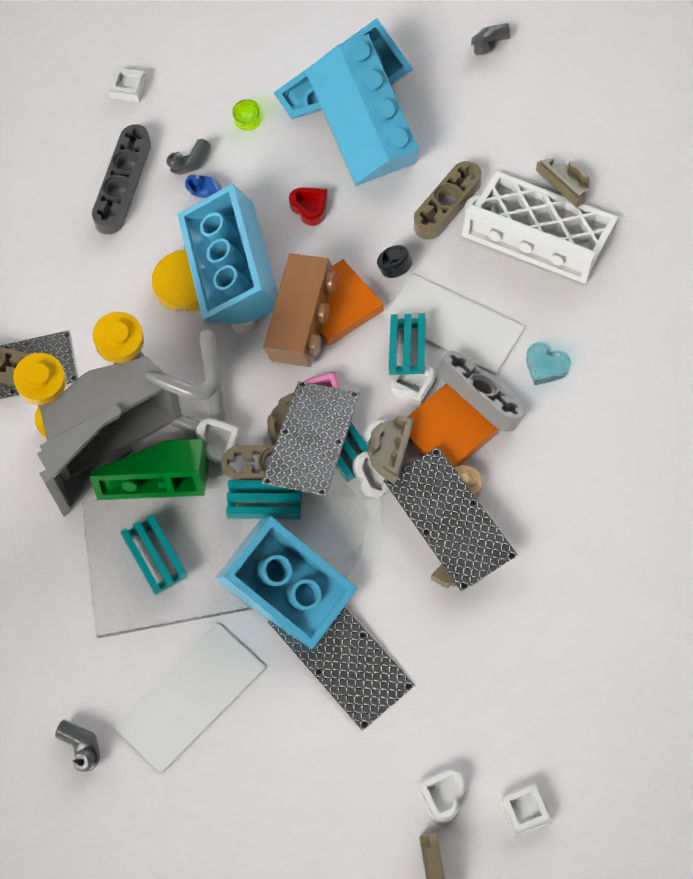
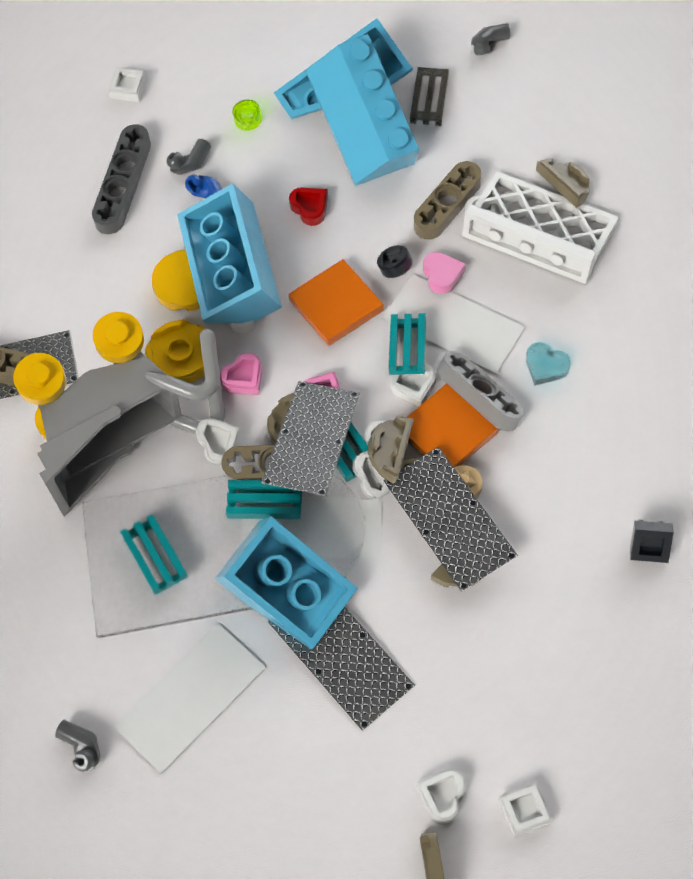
green slope [89,439,209,500] -> none
medium nougat brick [263,253,338,367] -> none
none -> yellow tile [145,320,205,383]
none -> bright pink tile [220,353,262,395]
none -> clear smoke tile [410,67,449,126]
none -> bright pink tile [423,252,466,294]
none -> black tile [630,519,674,563]

